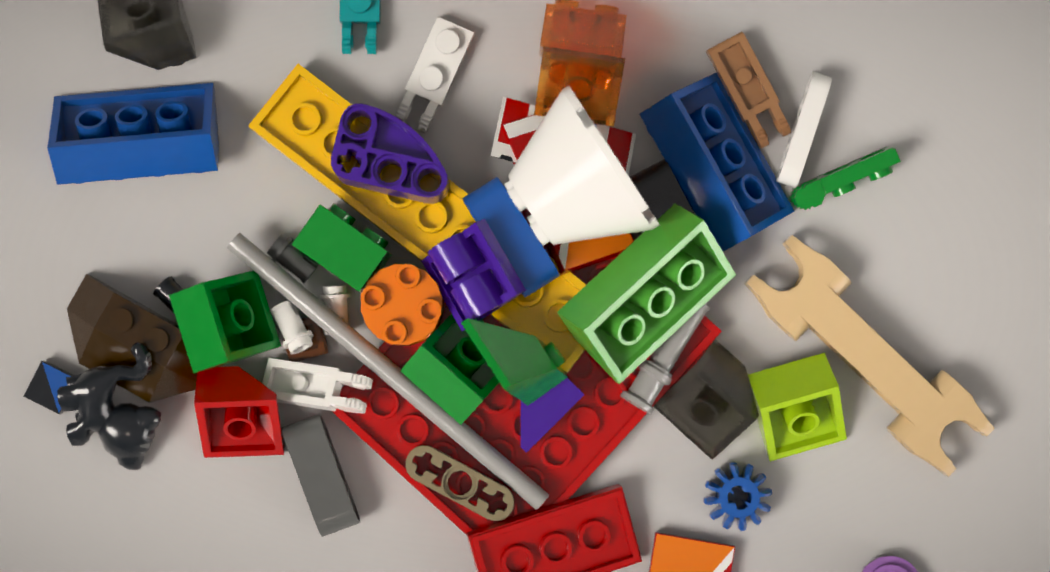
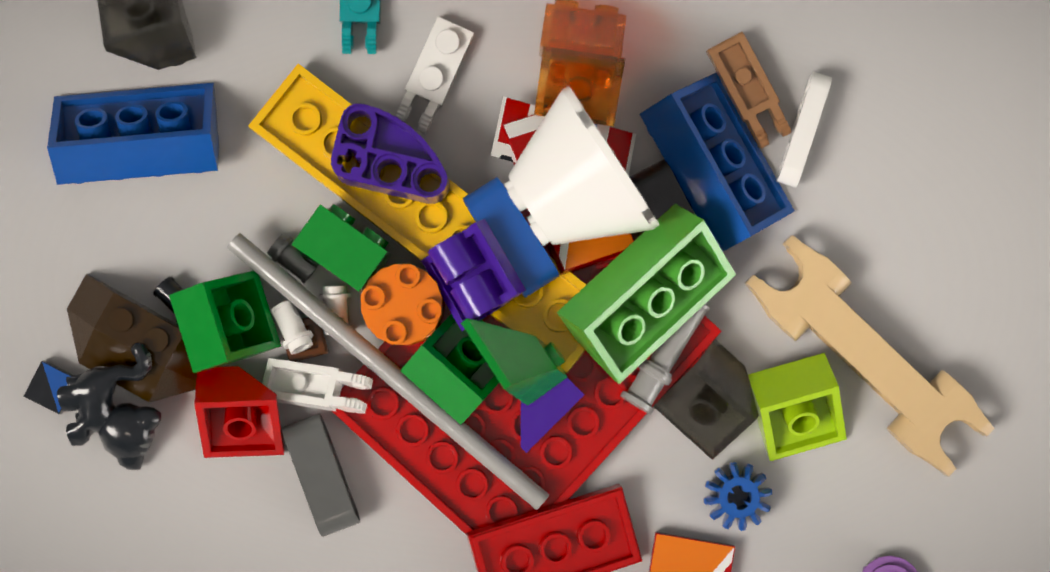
dark tan beam [405,445,514,521] -> none
green hinge [789,147,901,210] -> none

